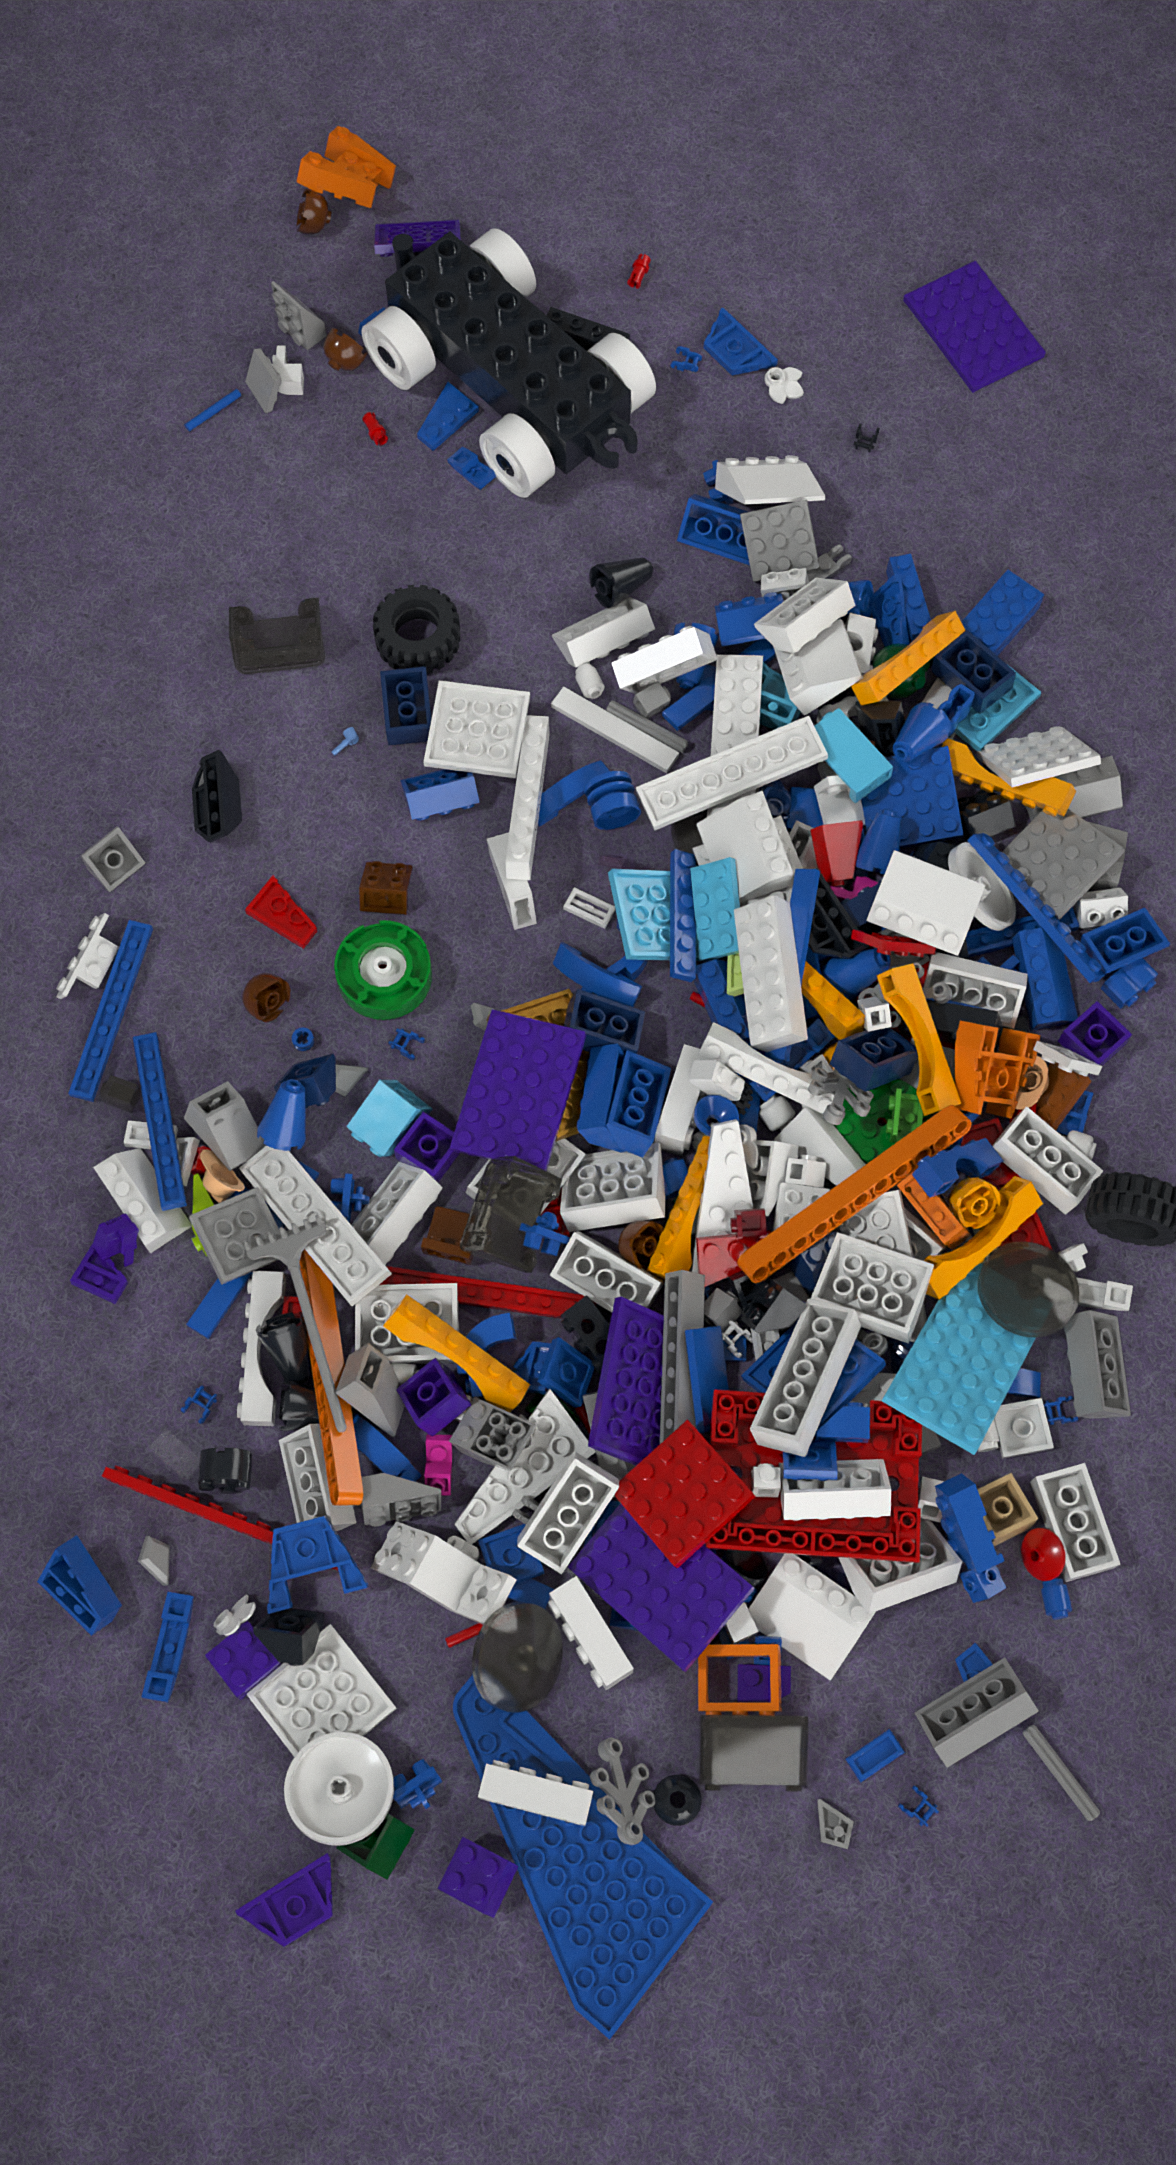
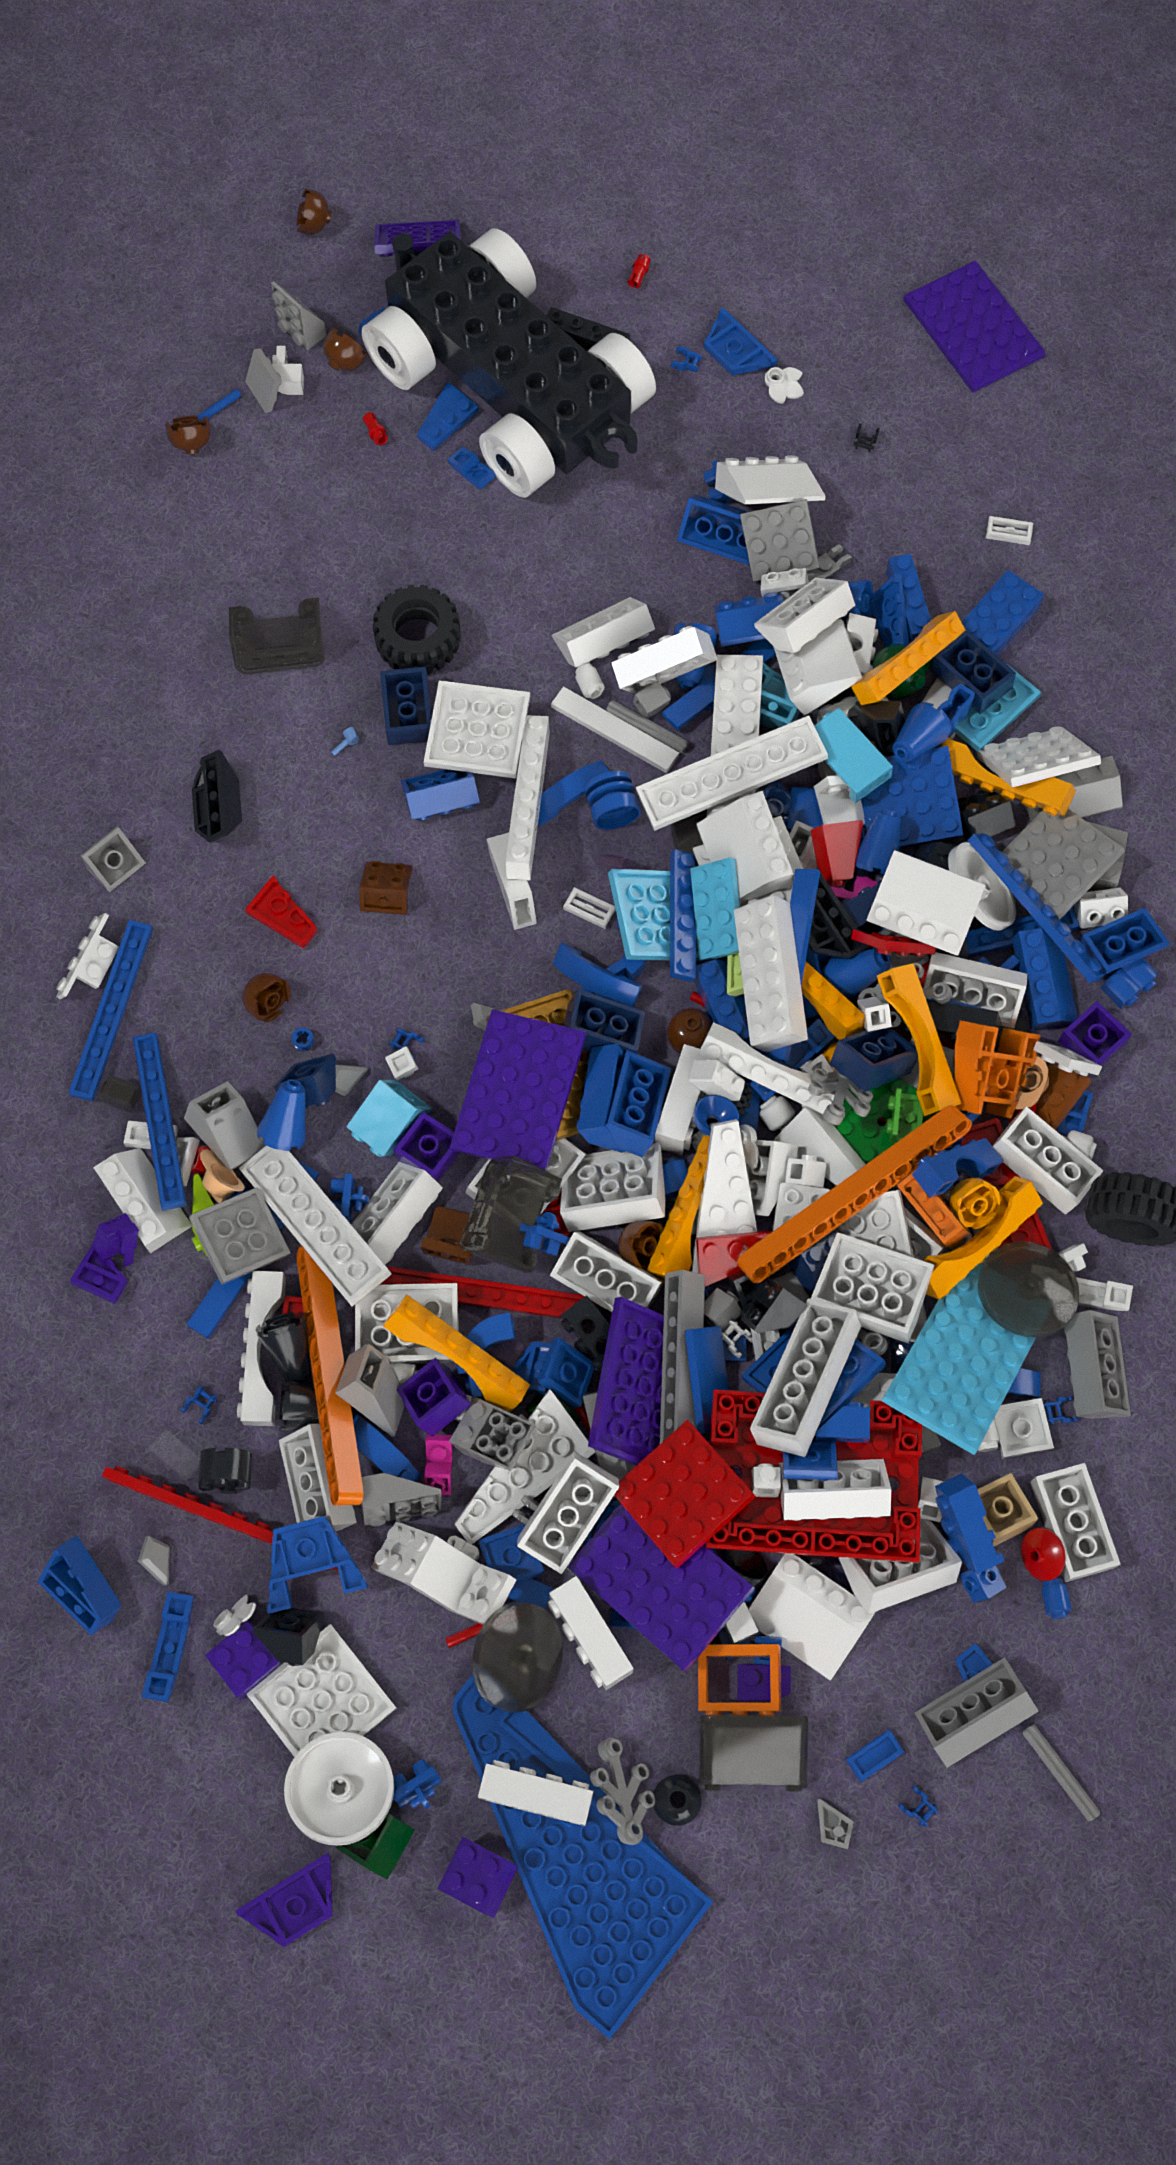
light grey piece [243,1214,347,1432] -> none
orange wedge [297,126,396,208] -> none
green piece [334,920,432,1020] -> none
black cone [589,557,653,608] -> none
dark red bracket [730,1208,767,1239] -> none
none -> reddish brown cylinder [165,415,210,454]
none -> white tile [385,1046,418,1081]
none -> reddish brown cylinder [667,1008,713,1053]
none -> white tile [986,516,1033,545]

